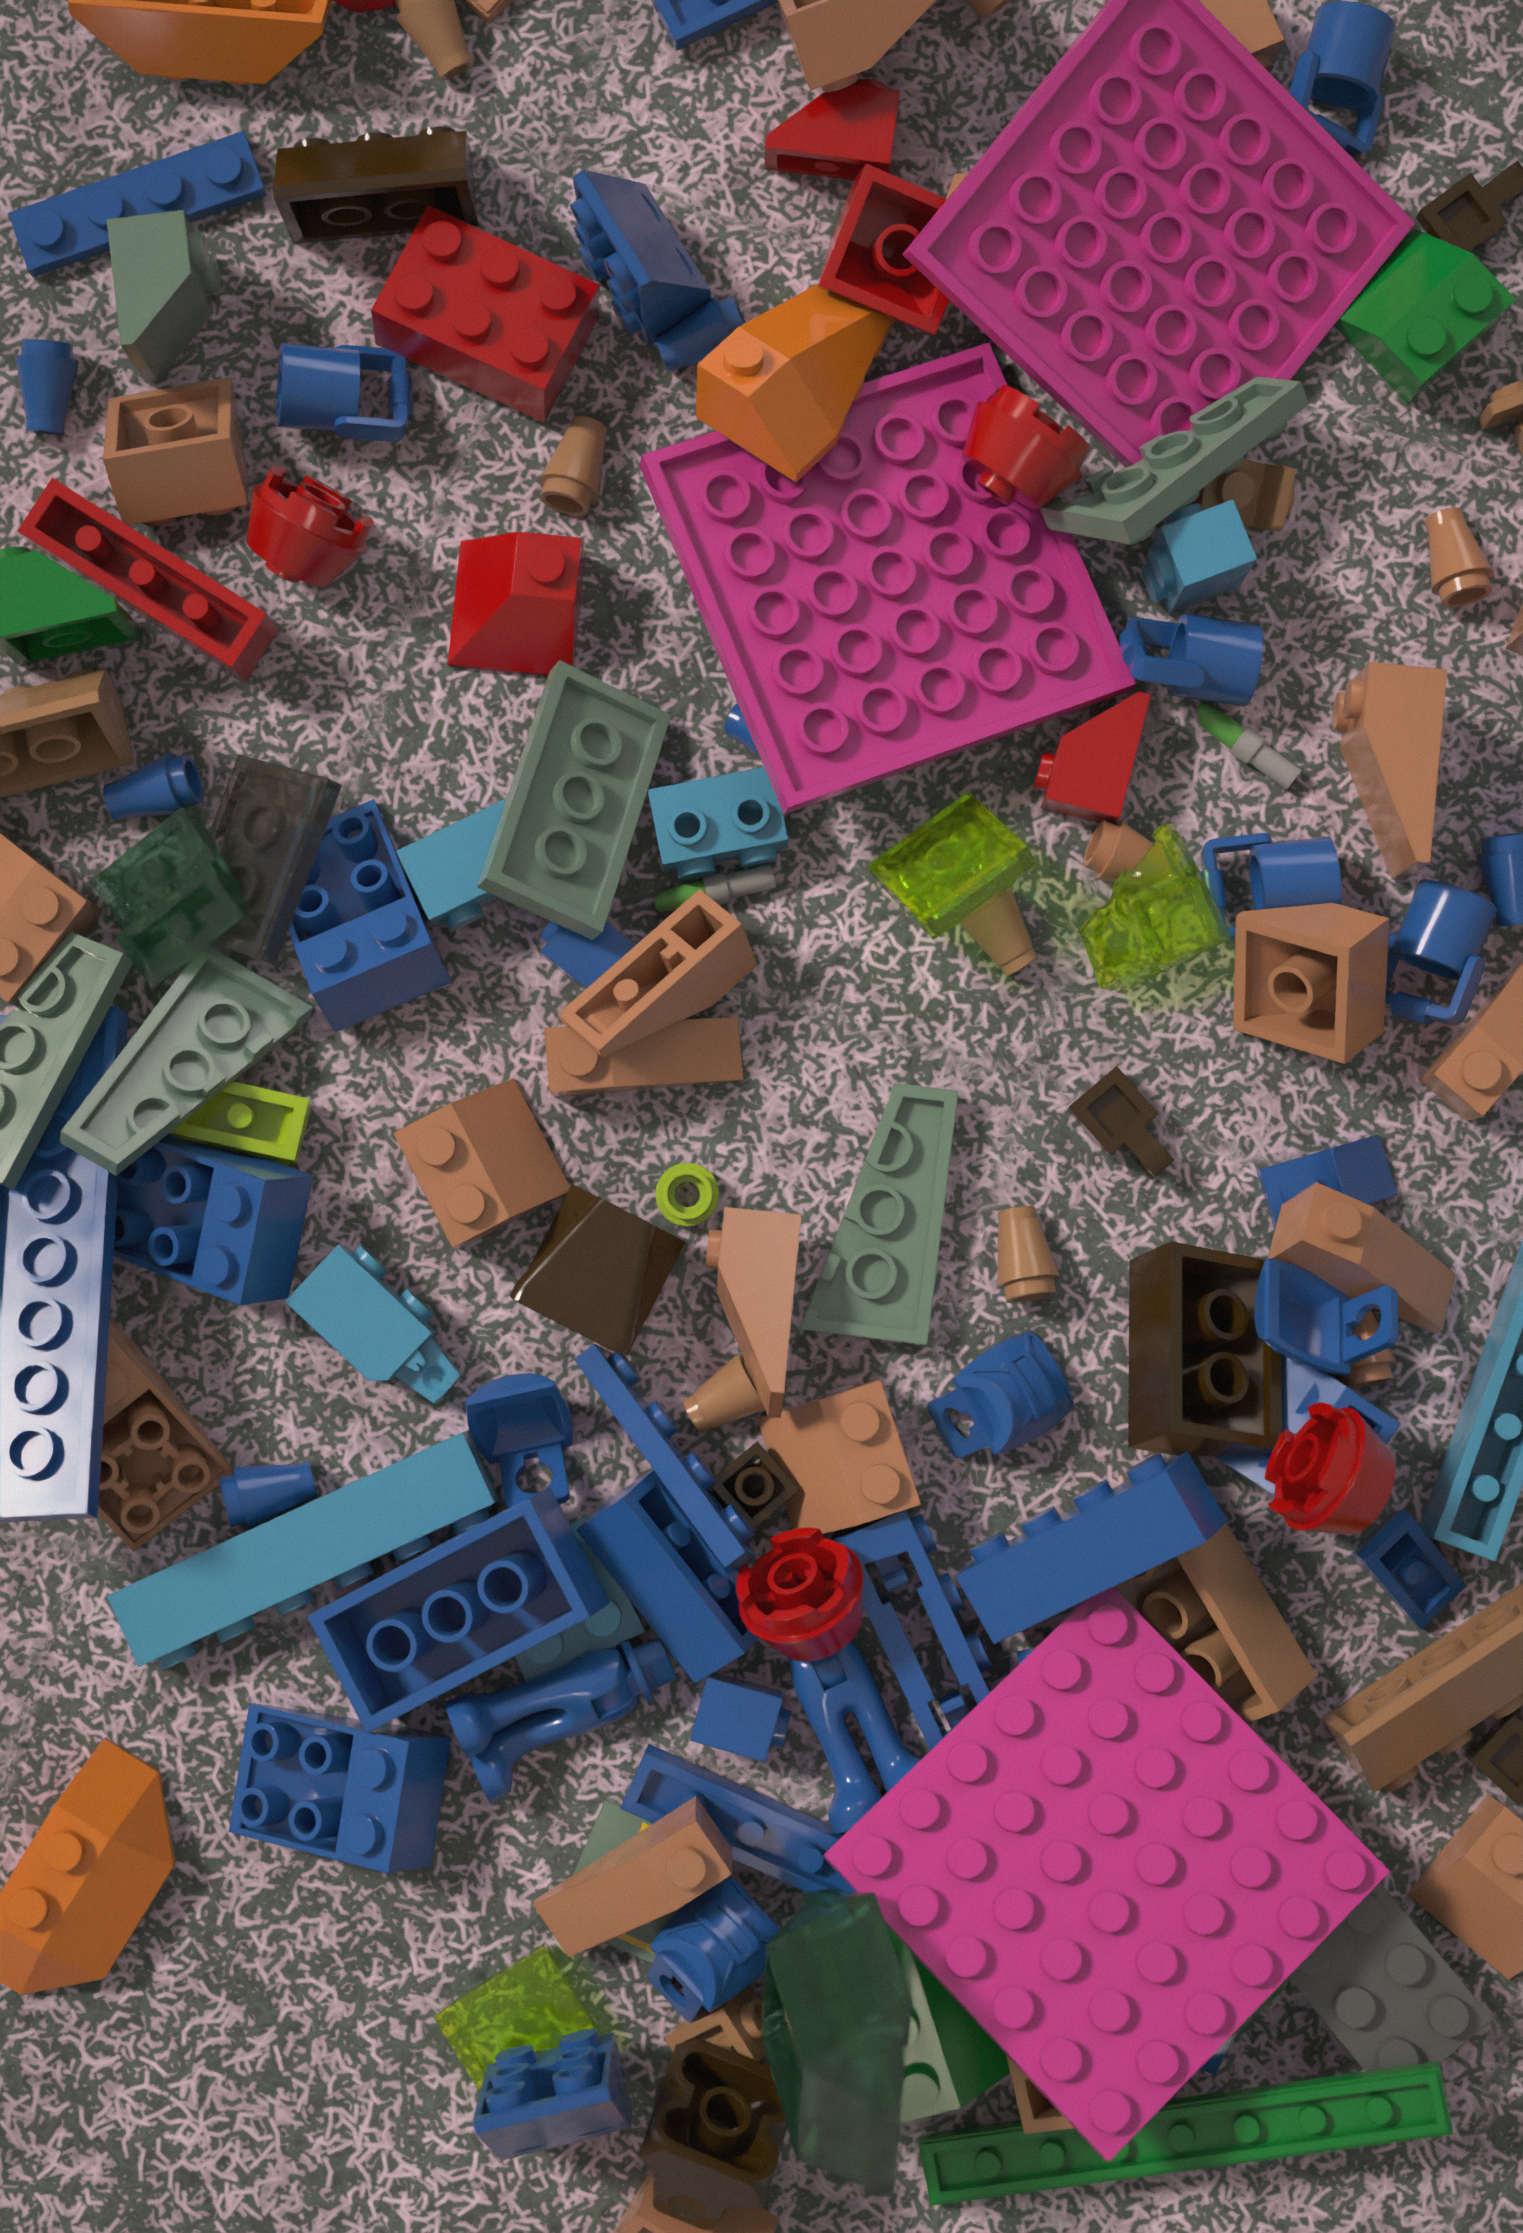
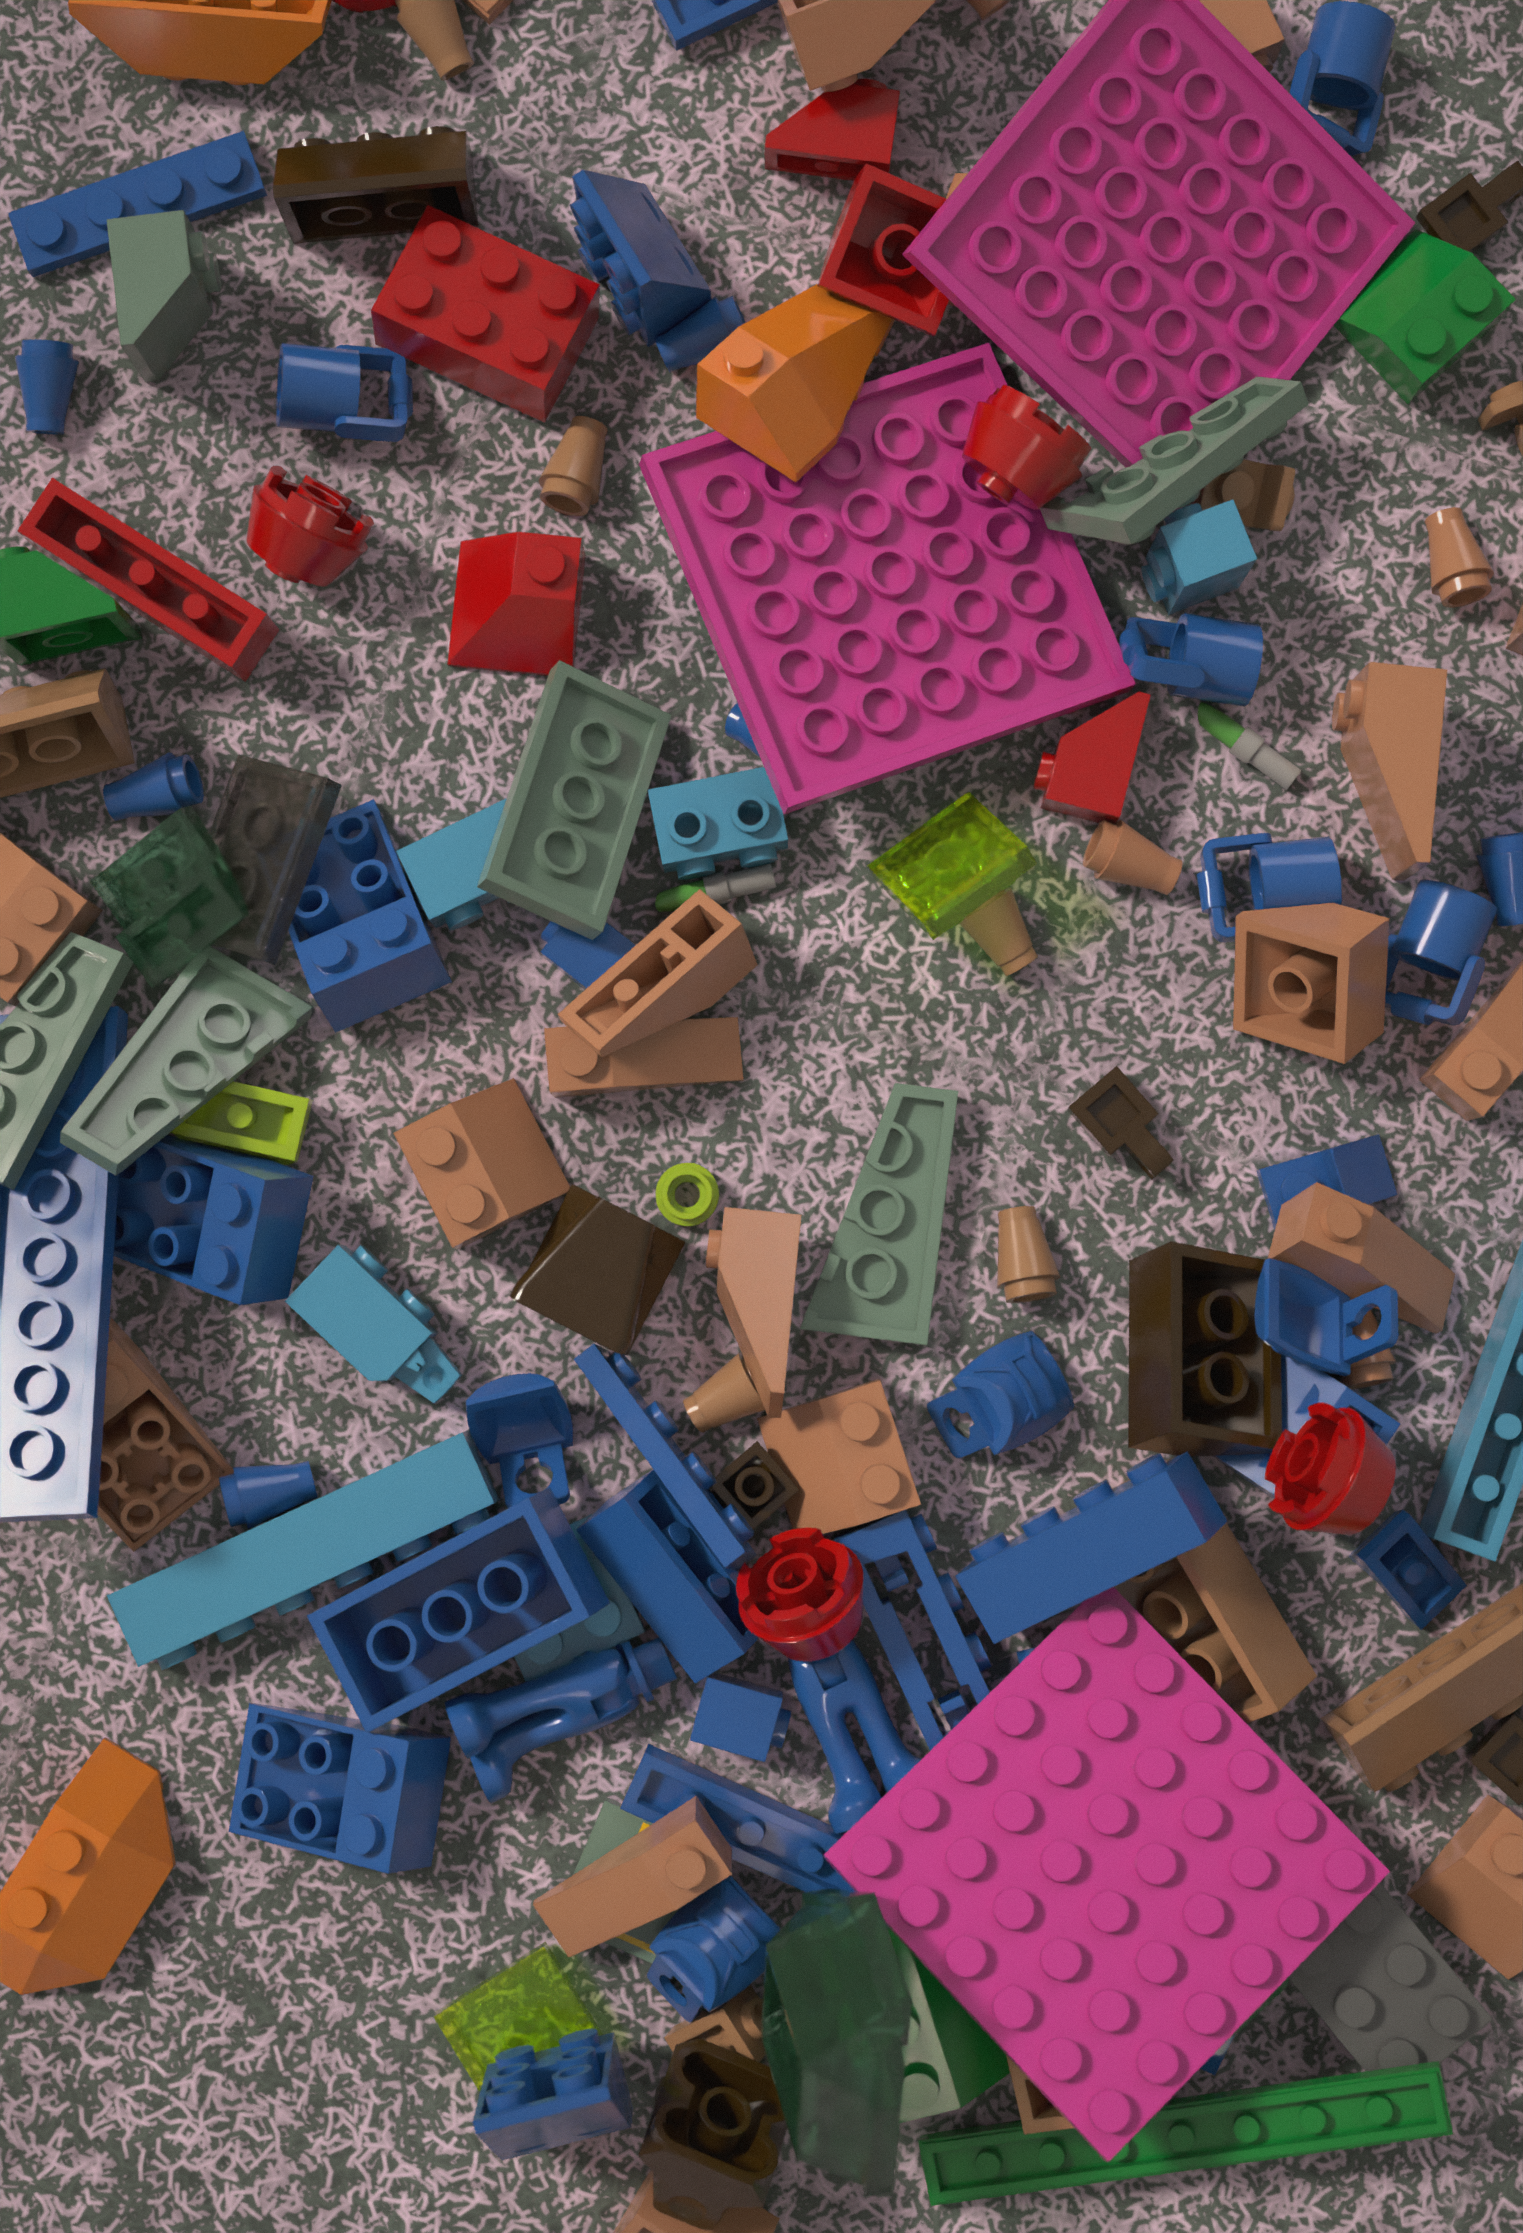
nougat slope [103,377,248,526] -> none
clear neon green slope [1079,823,1230,991] -> none

